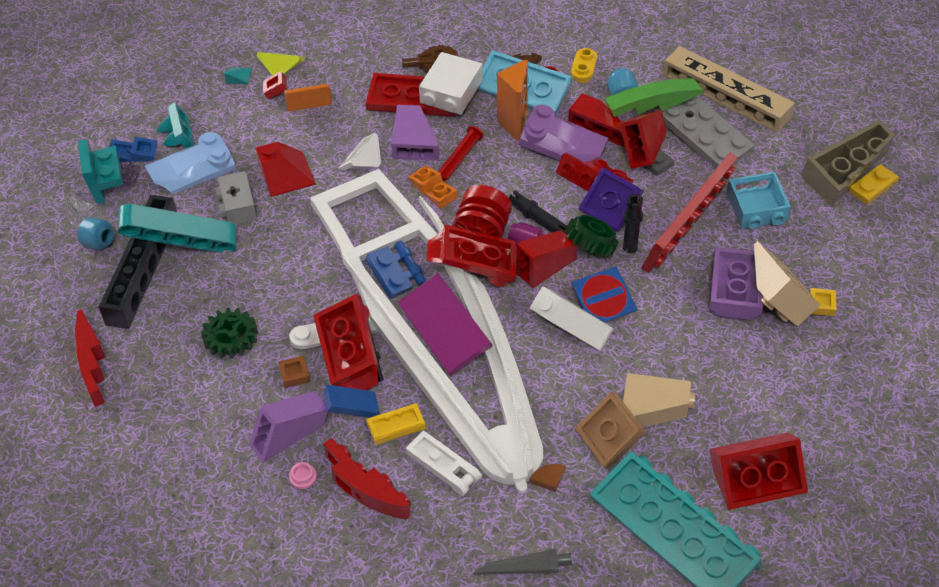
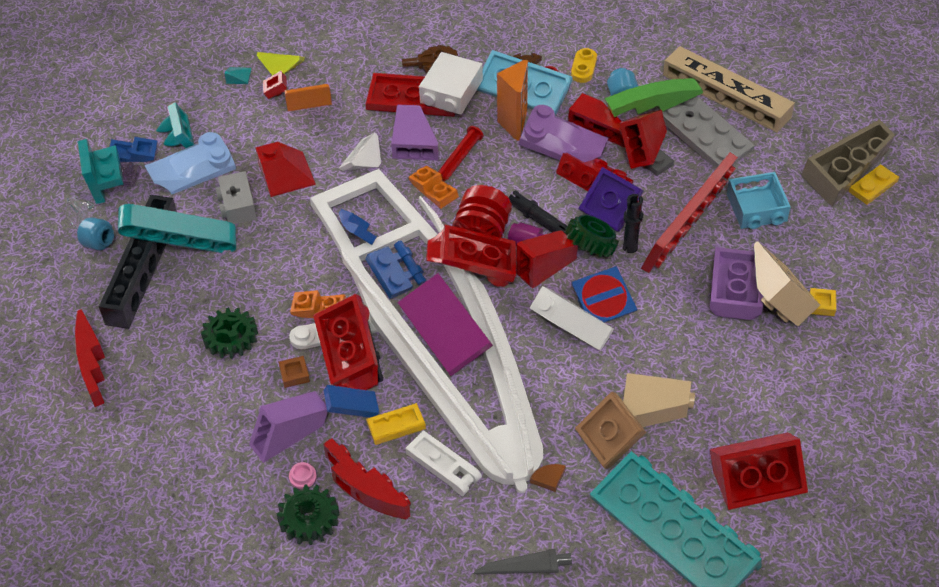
none -> dark green gear [277,484,340,545]
none -> orange slope [290,290,346,318]
none -> blue slope [339,209,377,245]

